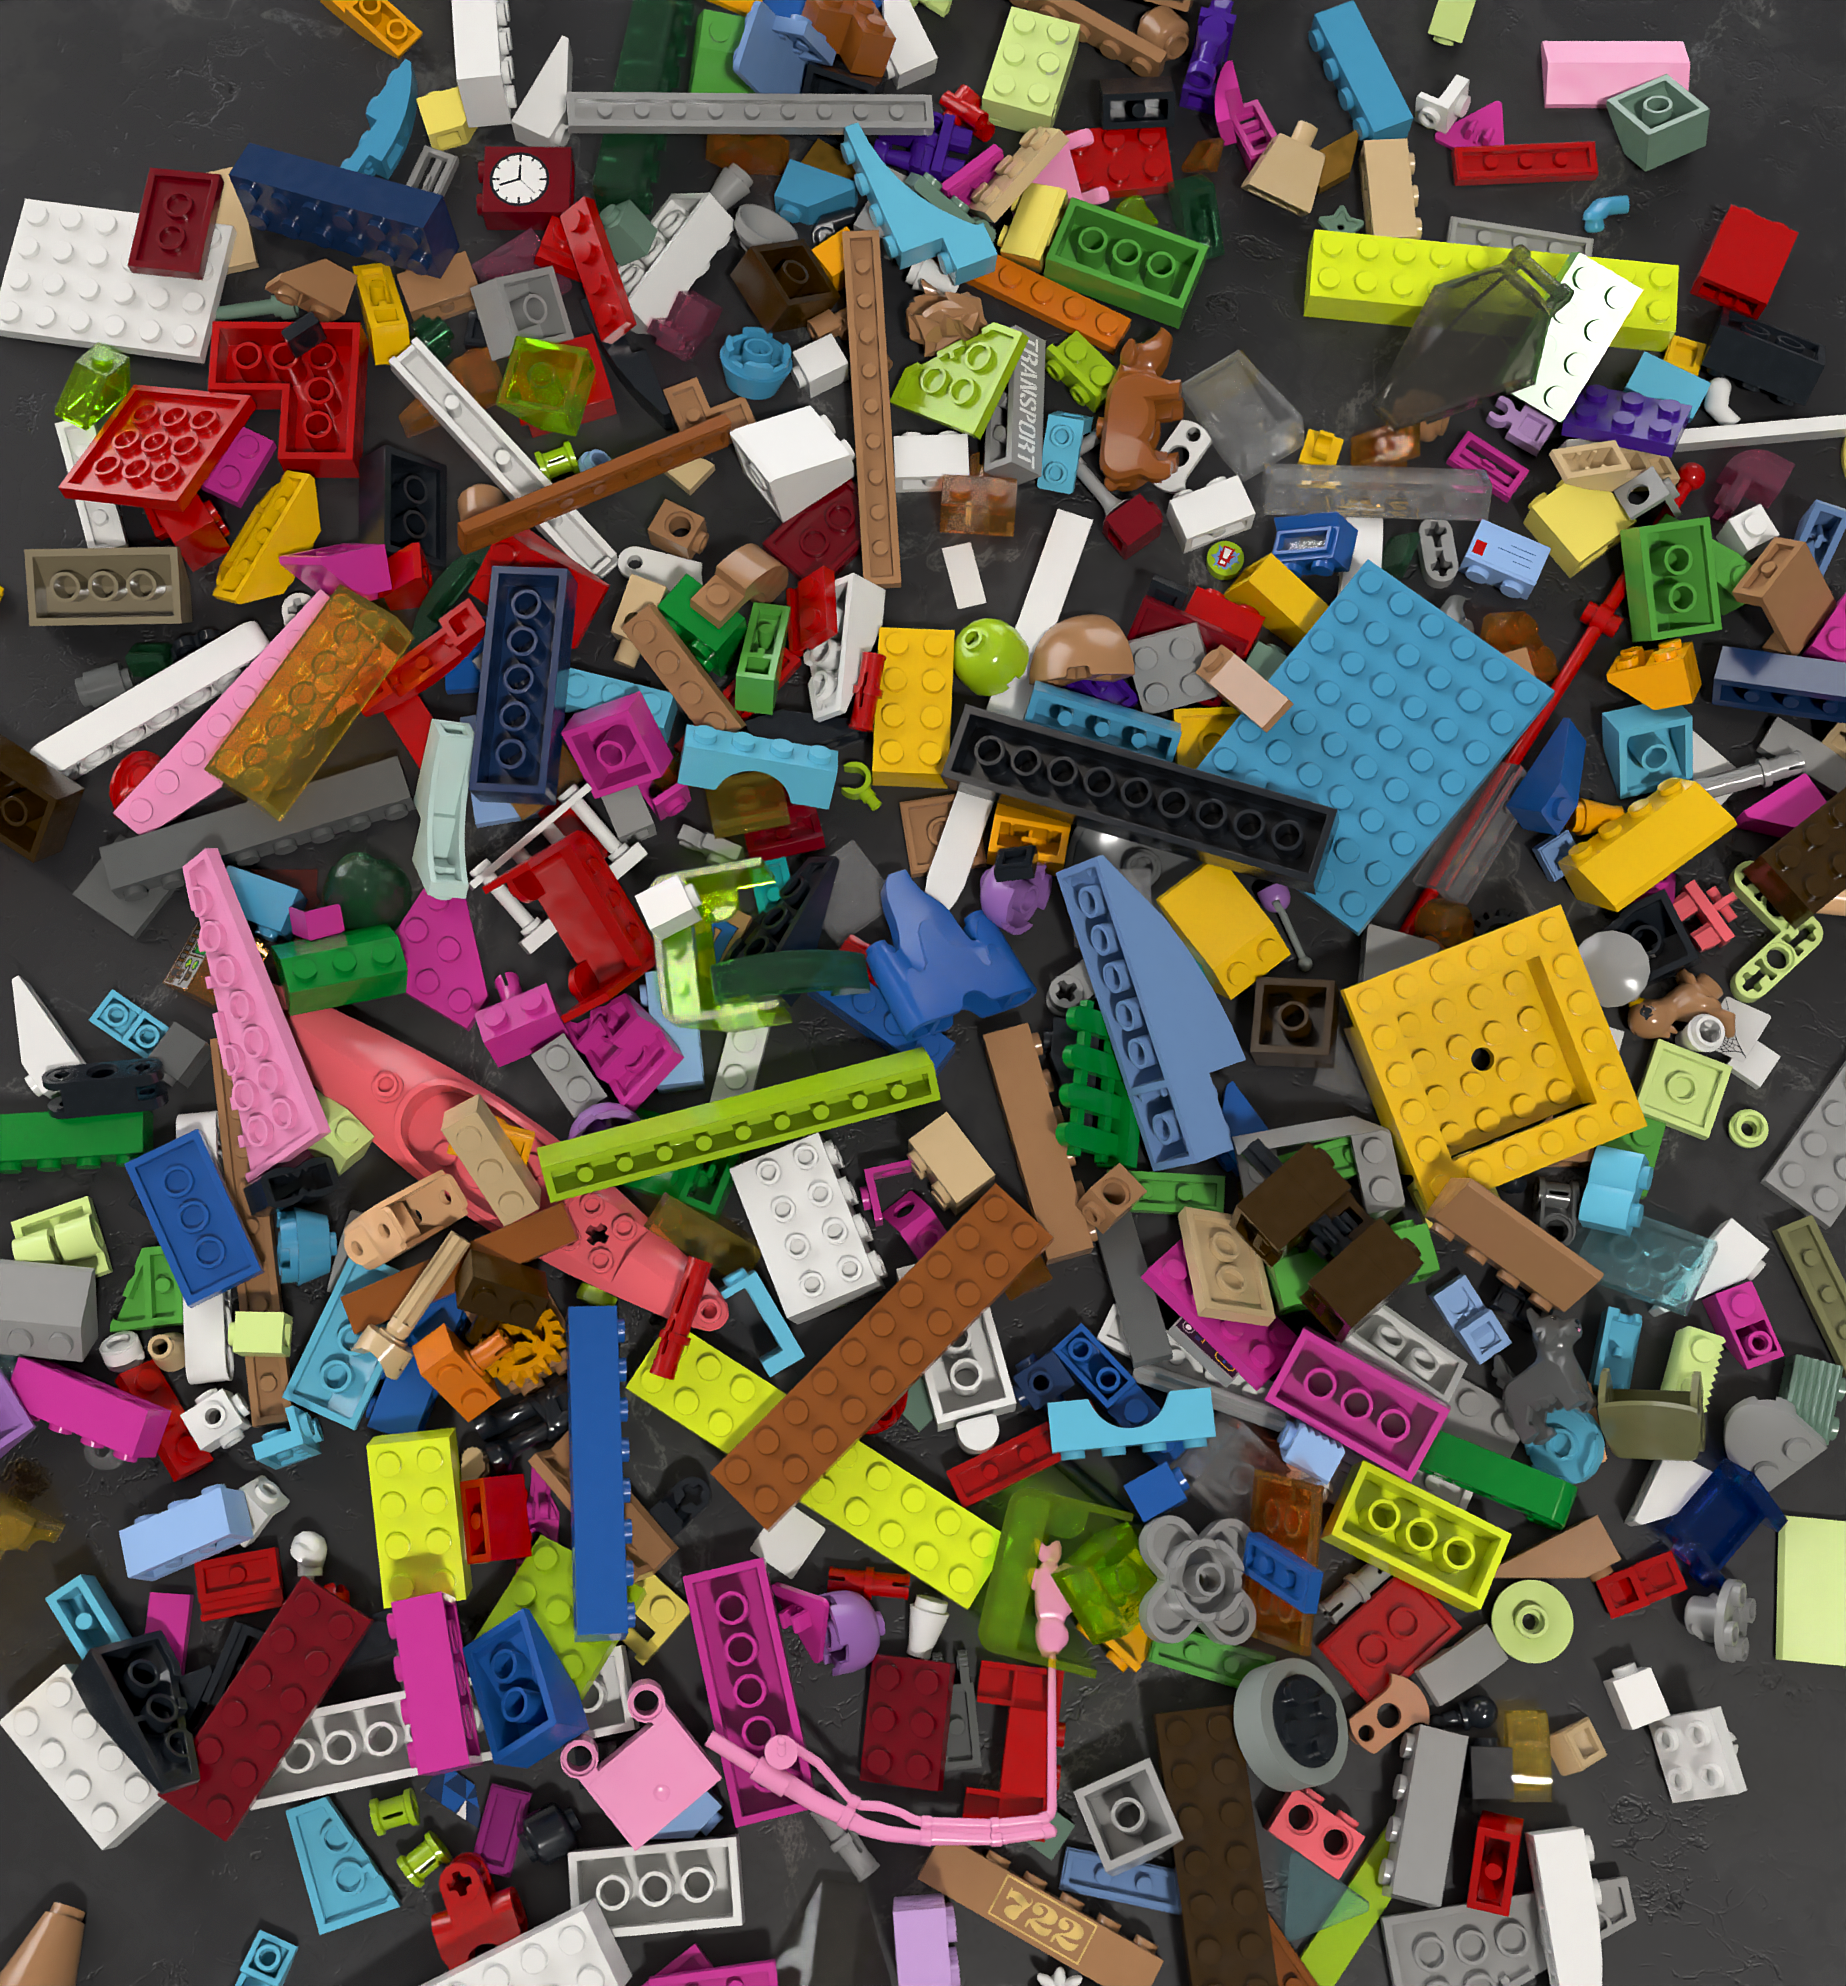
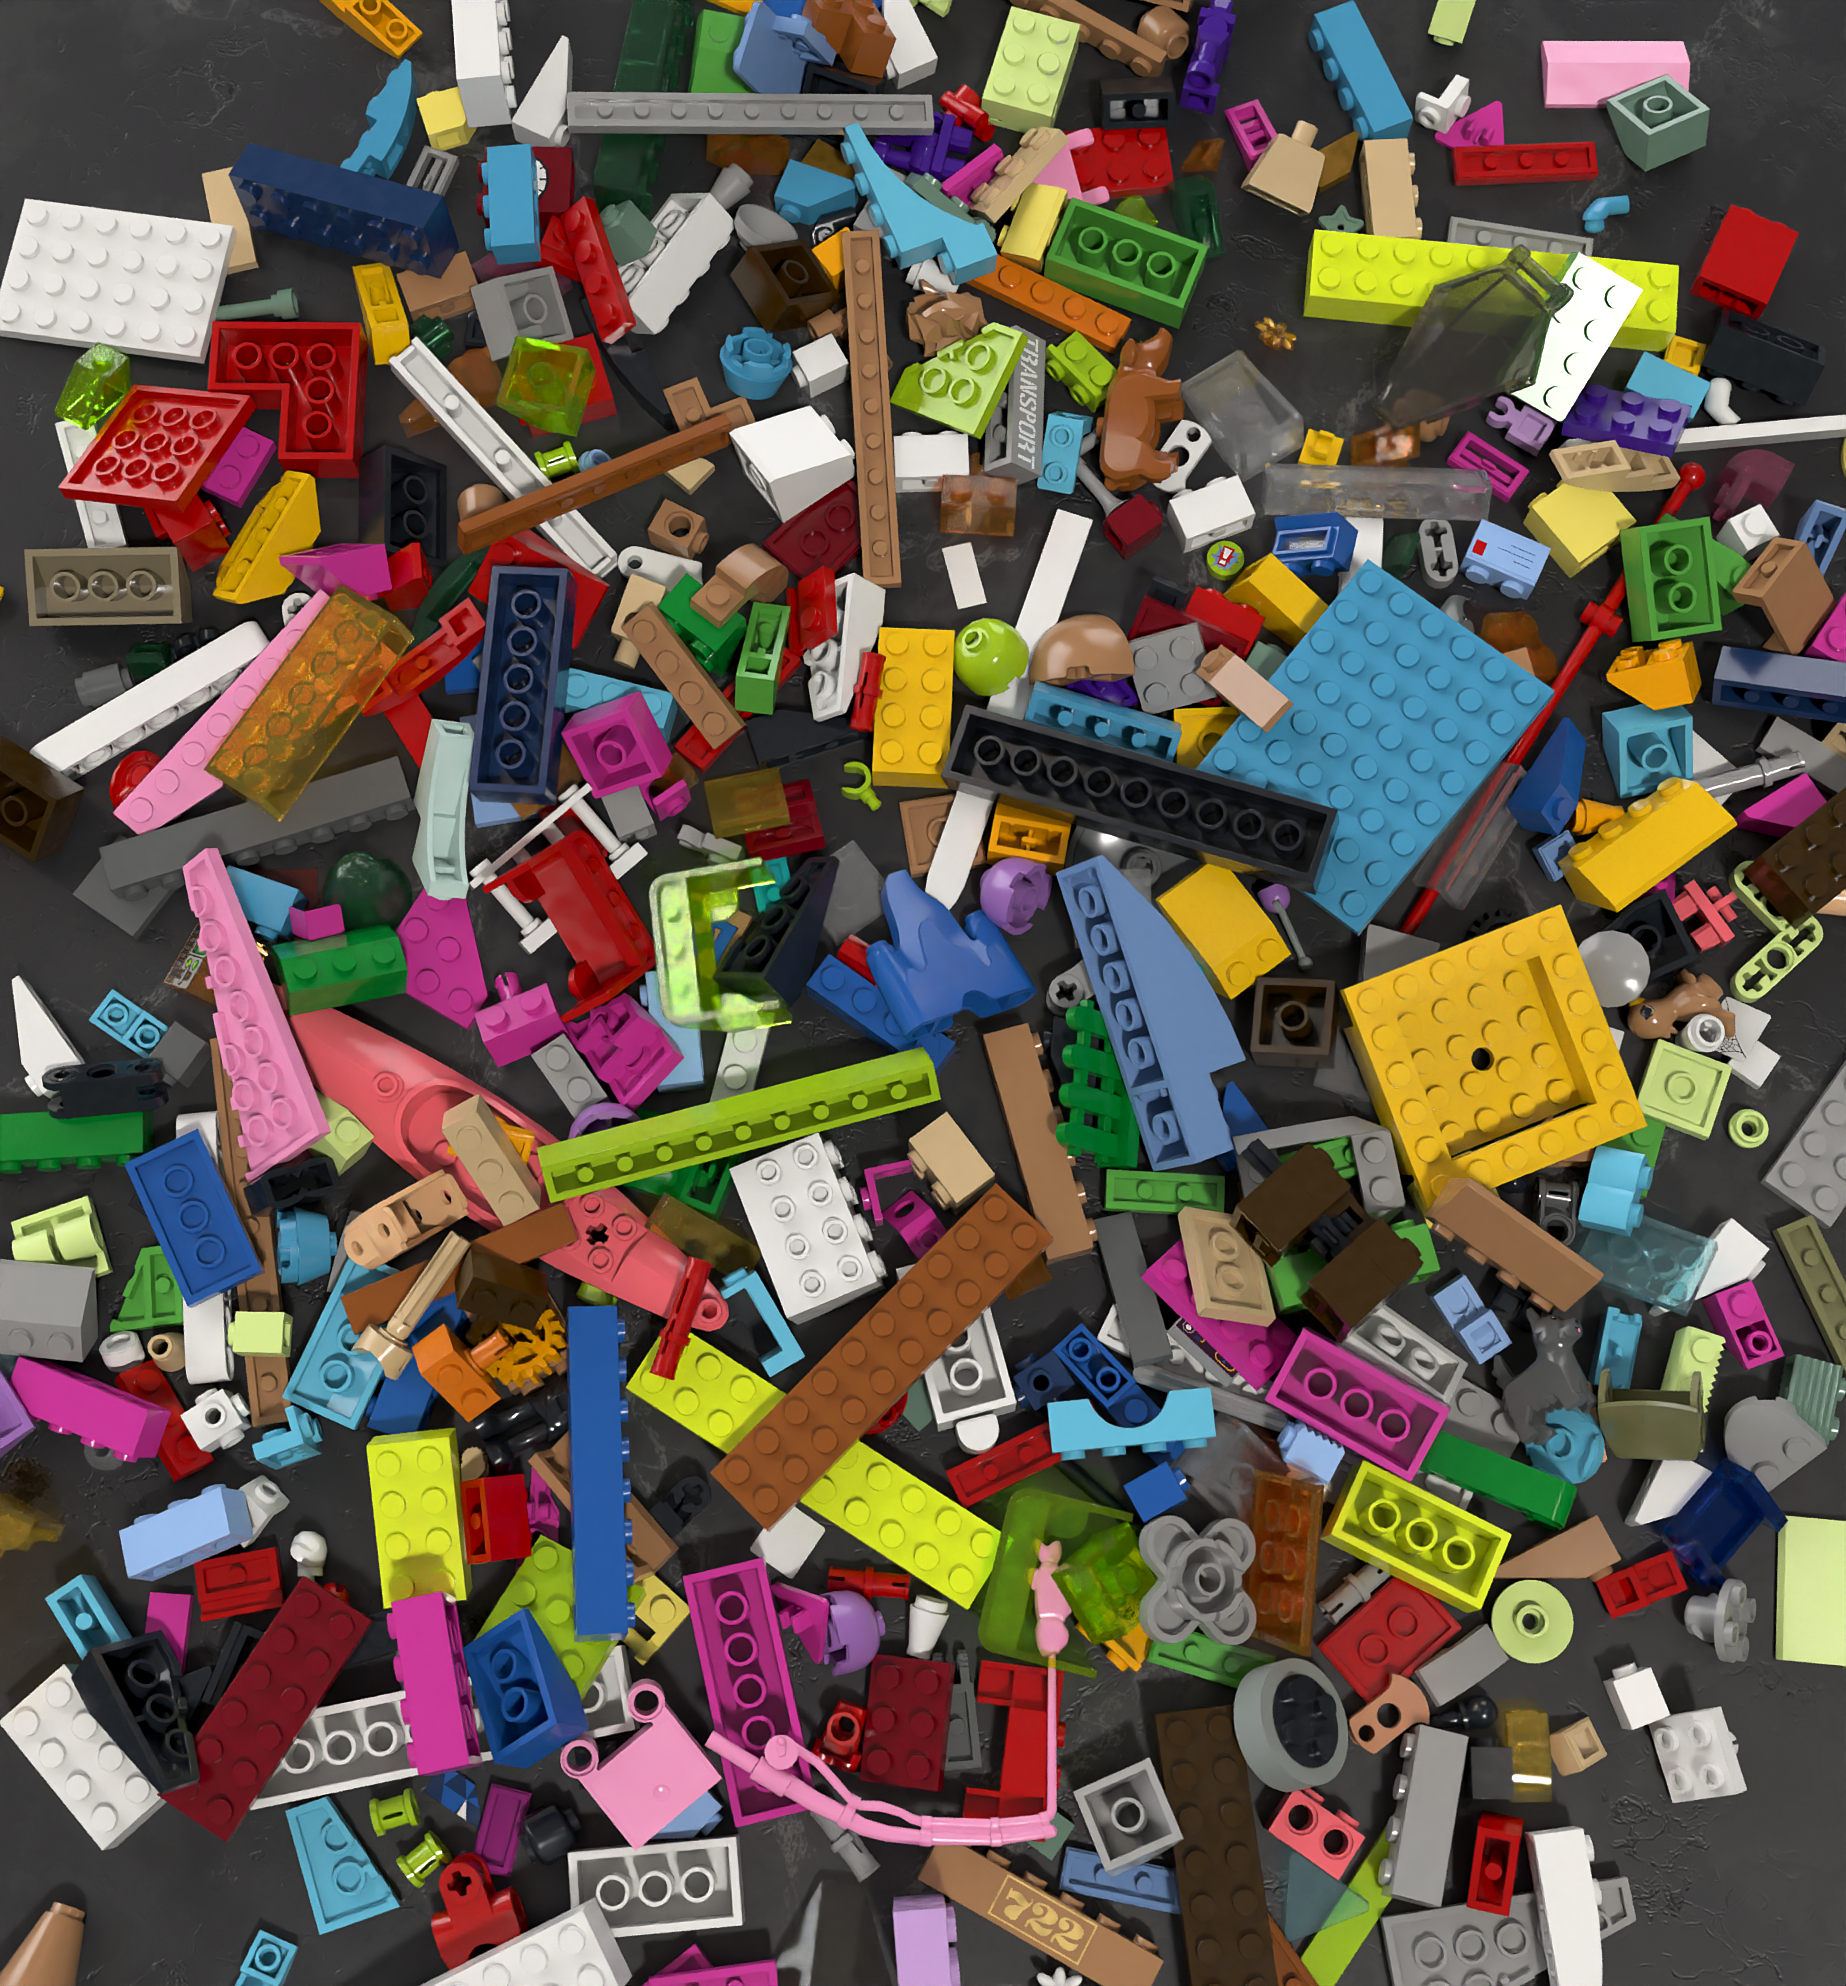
dark red plate [127,167,224,280] -> none
medium nougat slope [265,259,358,322] -> none
black tile [281,312,327,359] -> none
white brick [635,875,702,941] -> none
clear pink brick [647,290,723,362] -> none
medium azure arch [677,724,838,810] -> none
clear green slope [709,950,870,1005] -> none
black tile [994,845,1039,883] -> none
medium nougat brick [1075,1163,1147,1234] -> none
dark pink slope [1215,60,1245,146] -> none
blue tile [1242,1532,1323,1614] -> none
clear orange head [1414,898,1474,950] -> none
light grey bracket [1614,466,1682,520] -> none
none -> dark azure brick [482,144,541,265]
none -> red plate [811,1699,867,1773]
none -> clear orange plant [1254,316,1297,351]

